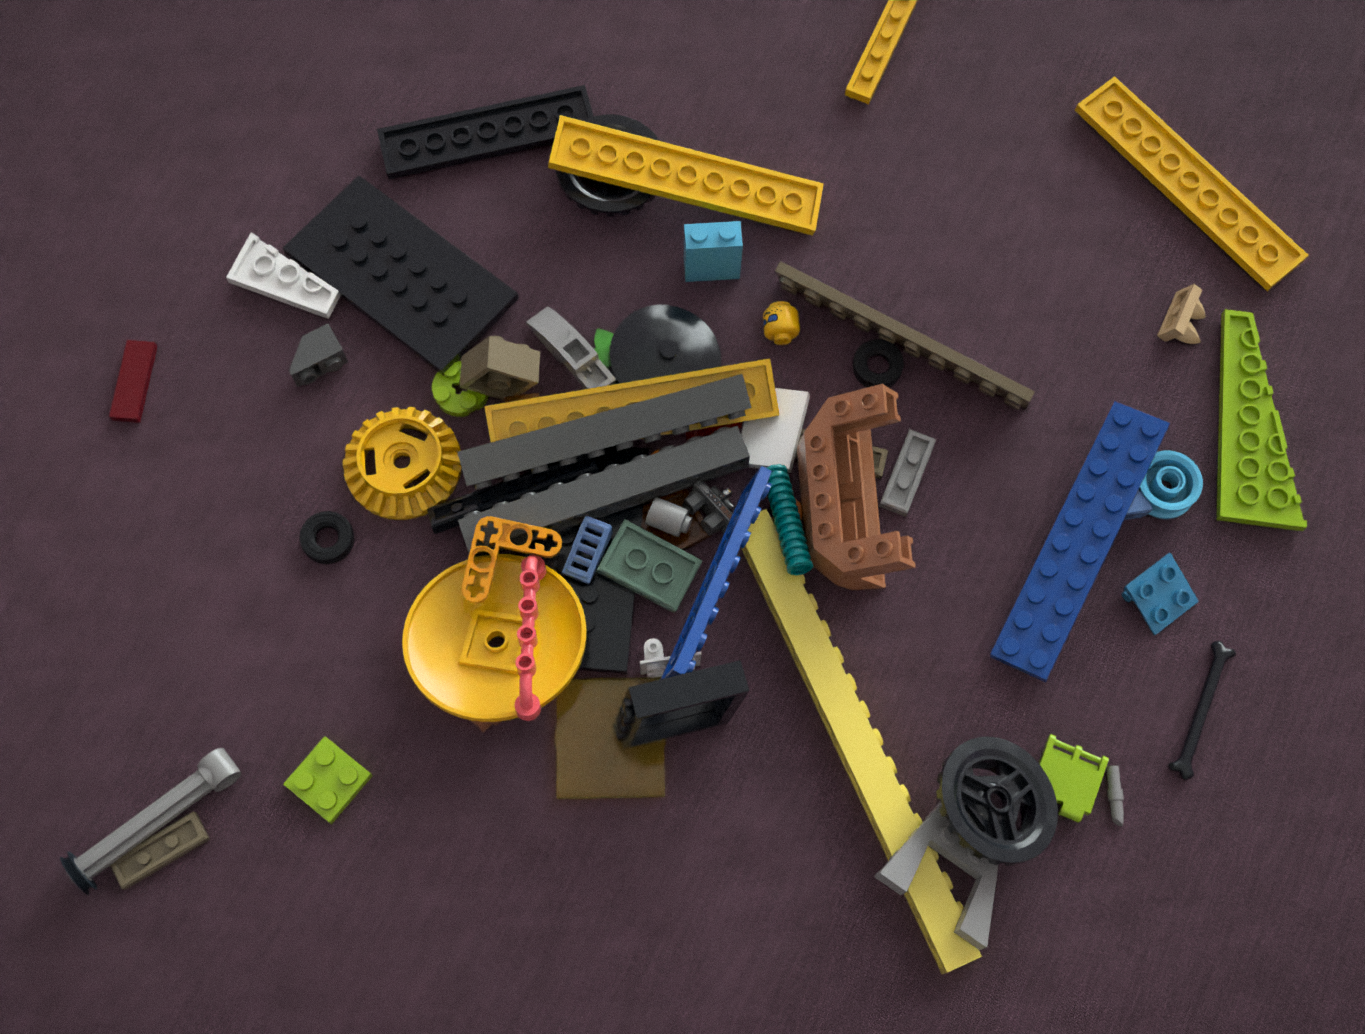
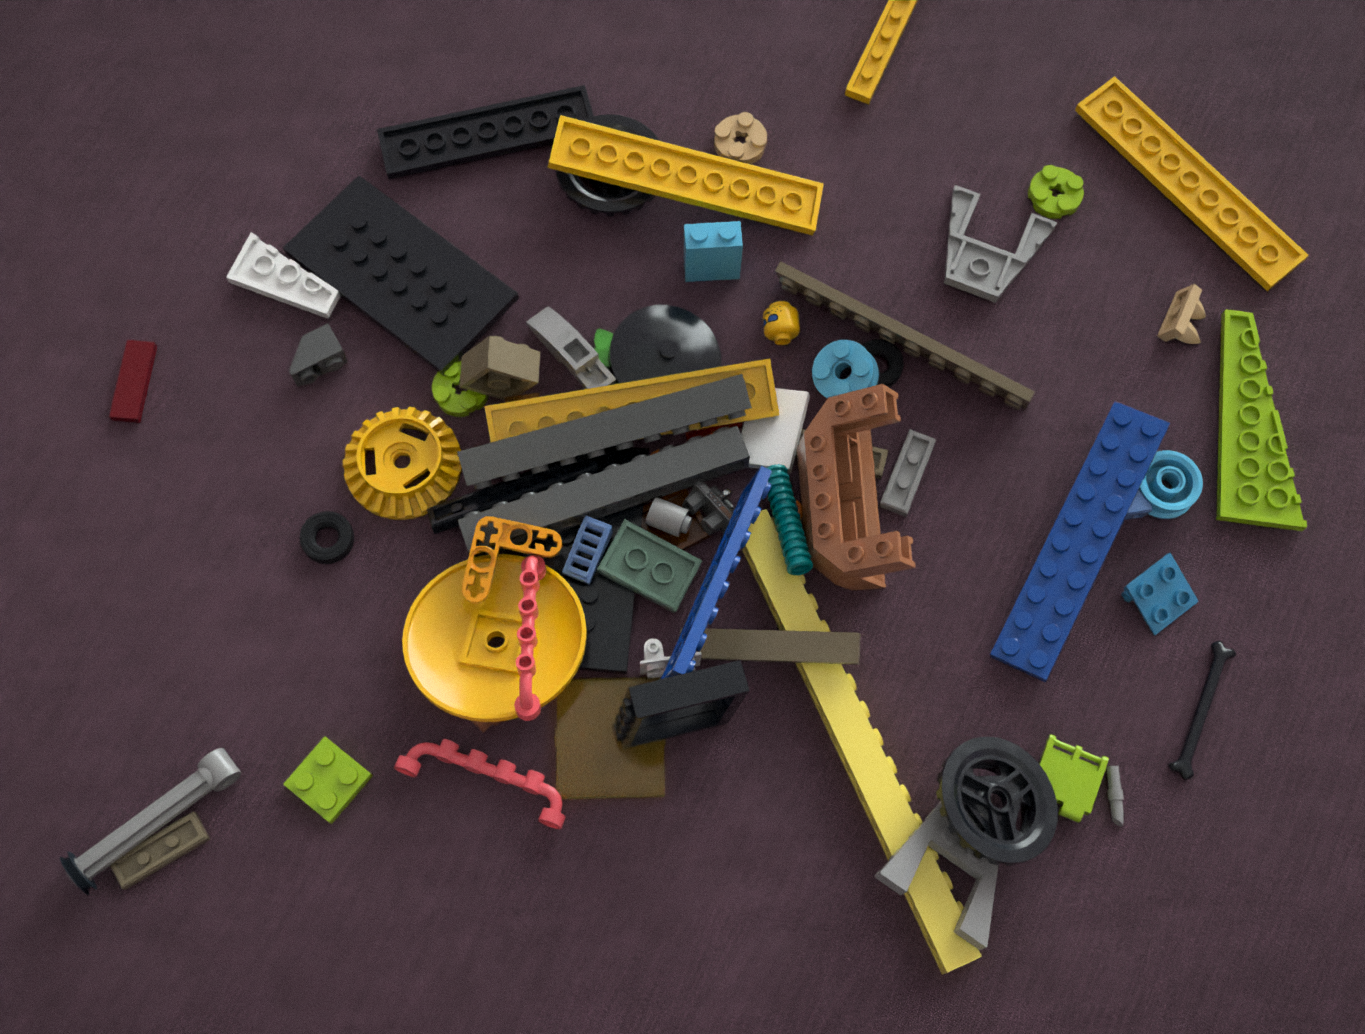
none -> coral bar [394,739,566,830]
none -> dark tan tile [680,628,861,665]
none -> tan plate [714,112,767,164]
none -> medium azure wheel [812,340,879,399]
none -> light grey wing [944,185,1057,303]
none -> lime plate [1028,165,1084,219]

